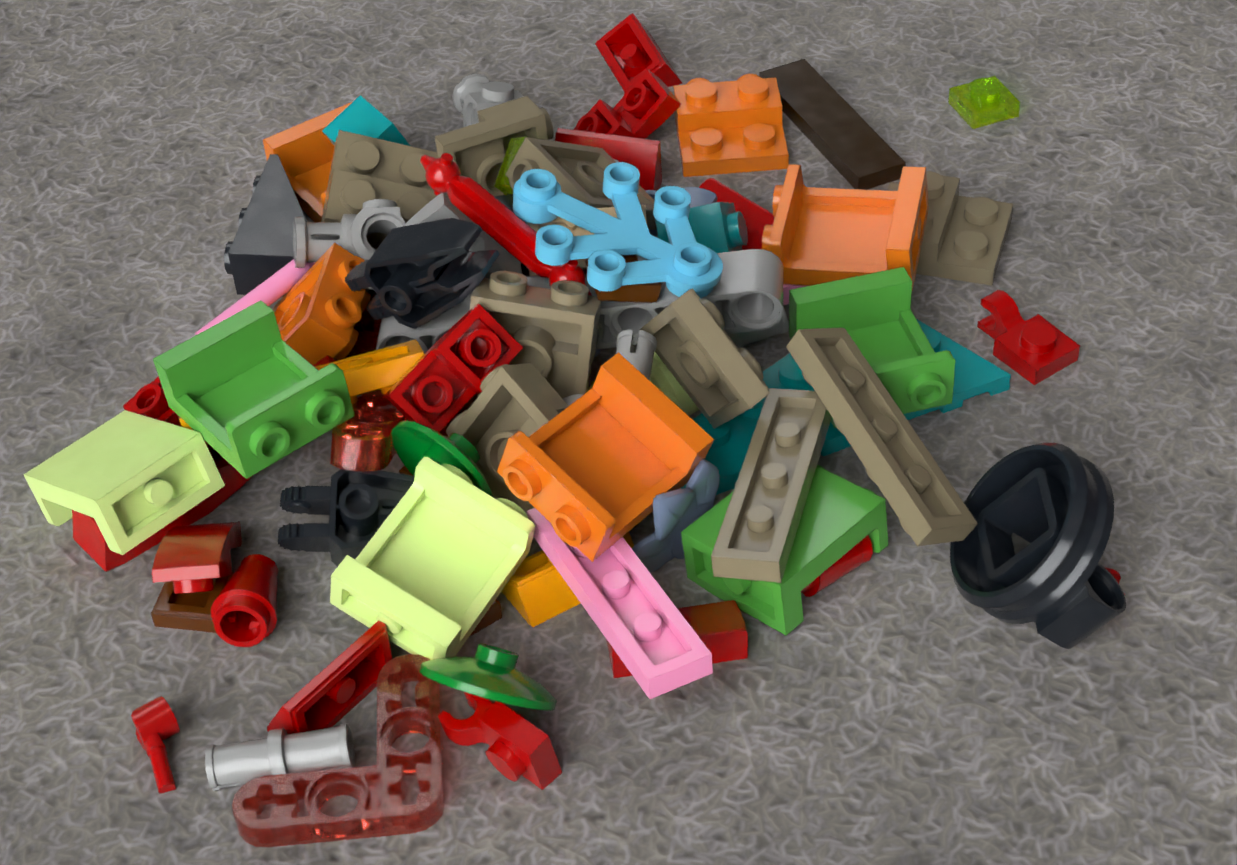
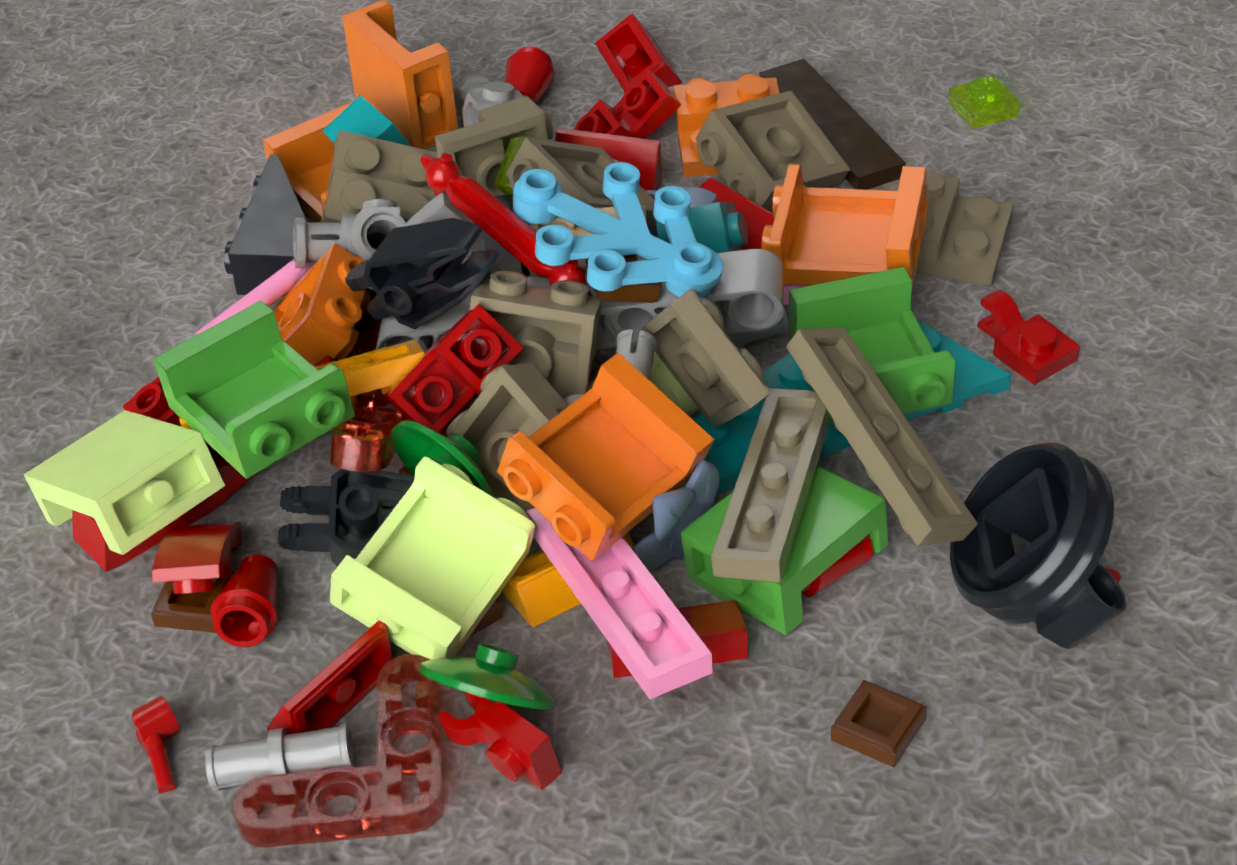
none -> orange panel [342,0,458,150]
none -> red cone [505,46,555,105]
none -> dark tan plate [695,91,850,213]
none -> reddish brown tile [831,680,927,768]

